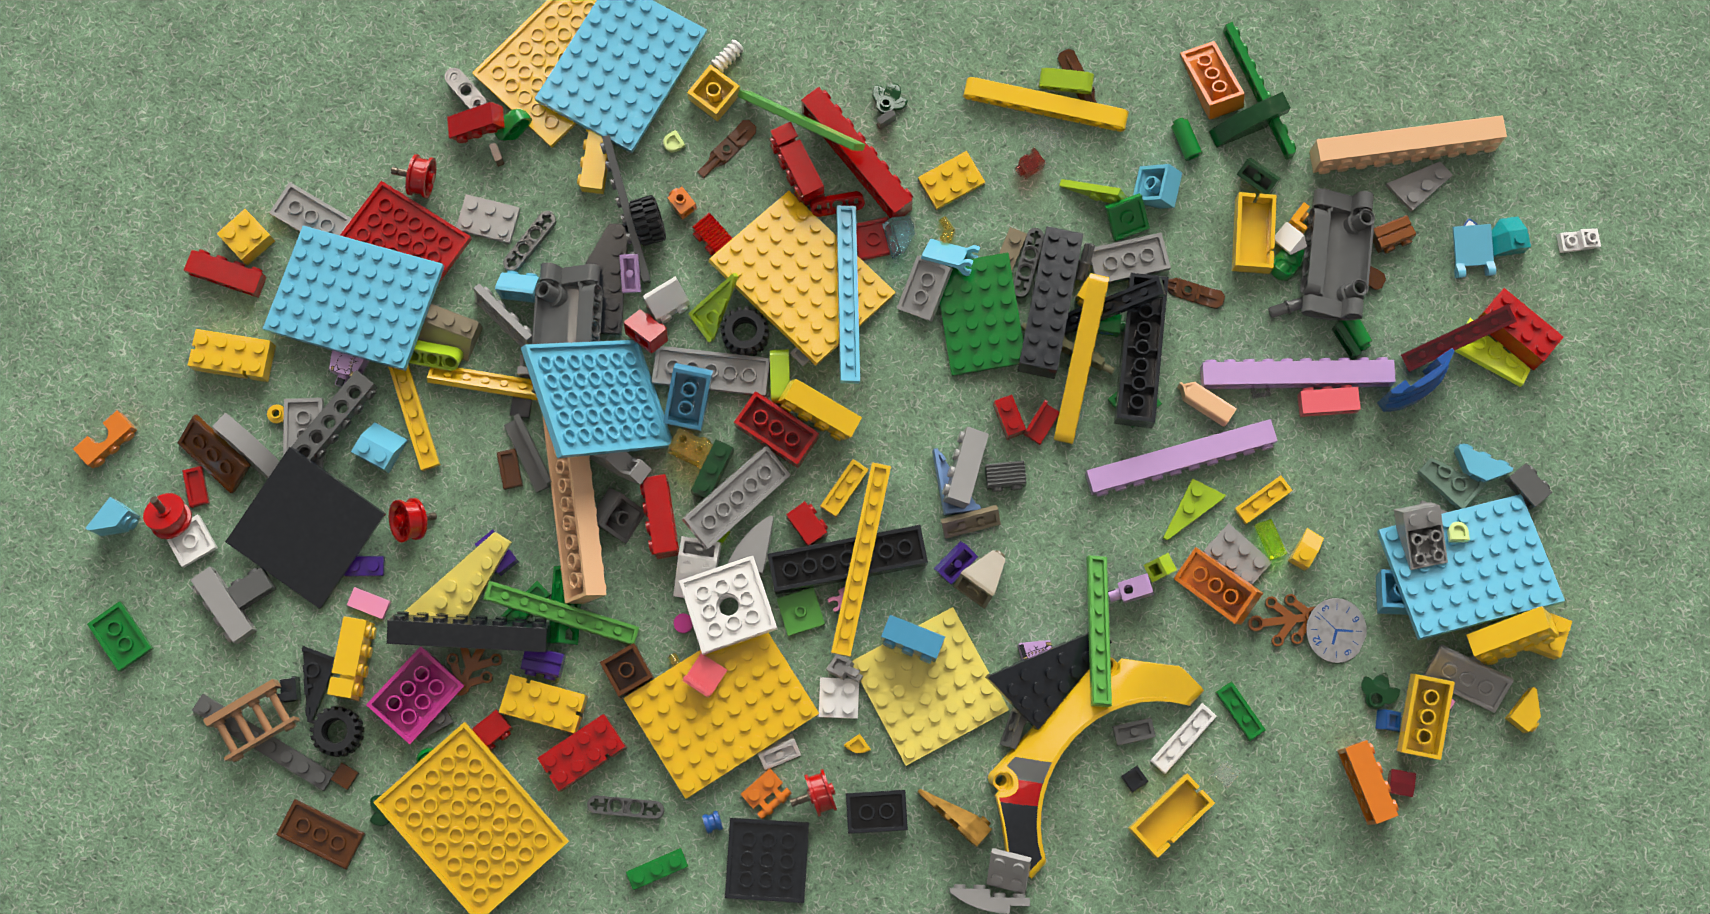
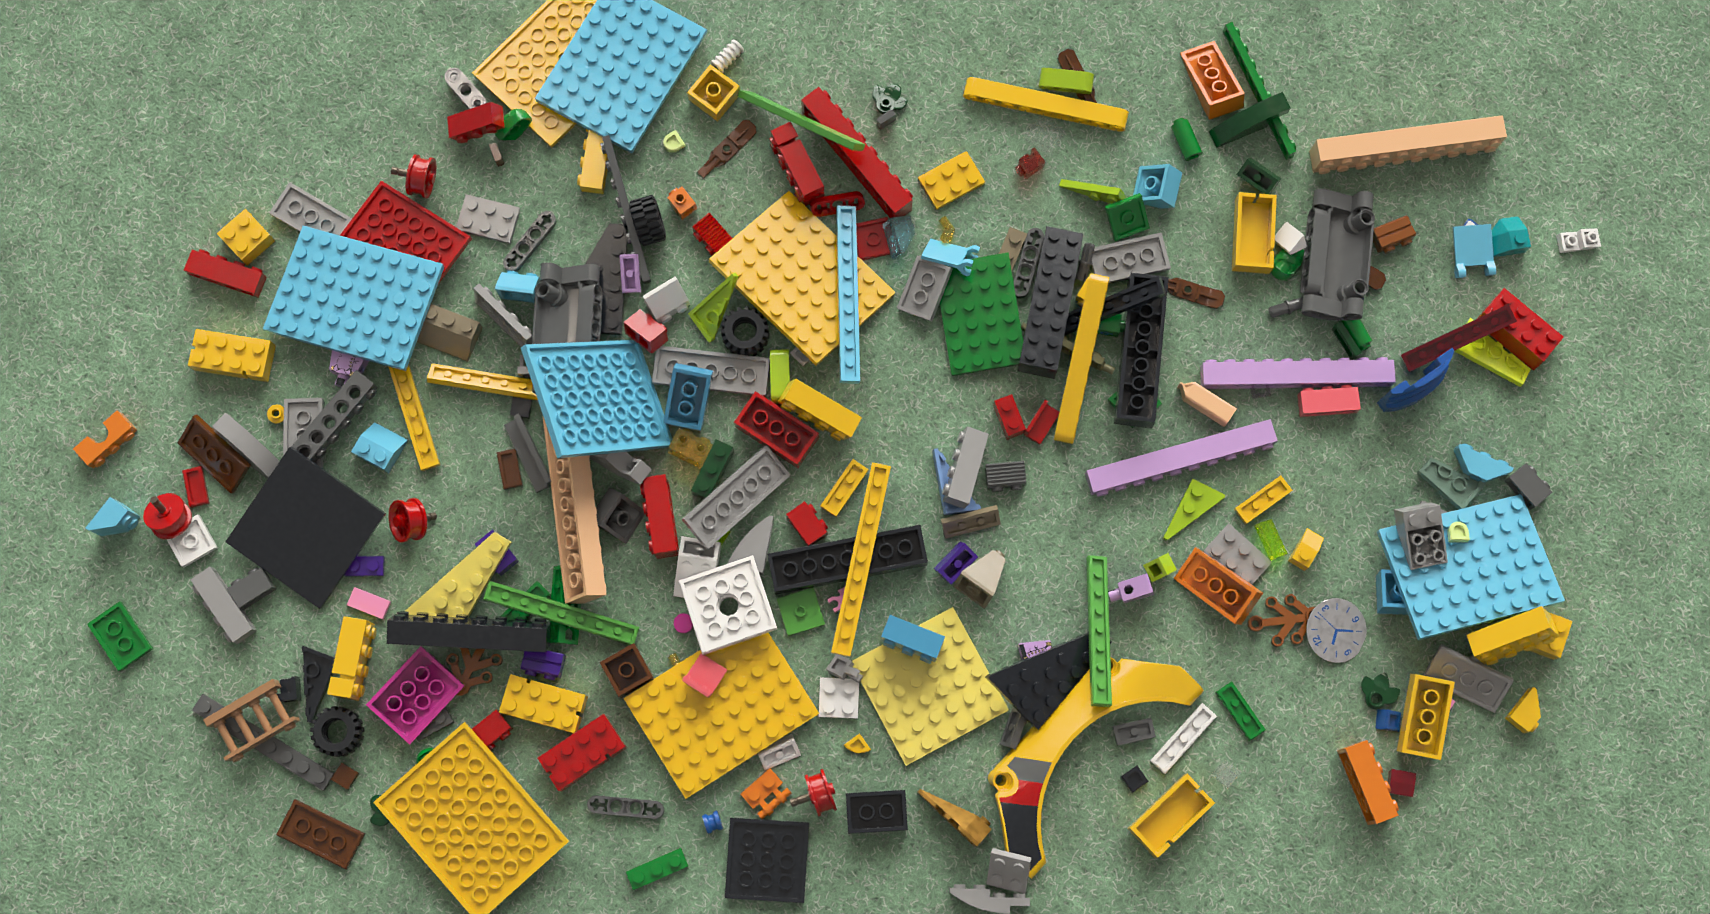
lime beam [409,340,464,371] -> none
light orange bracket [1289,202,1310,234] -> none
light grey wing [1385,162,1453,212] -> none

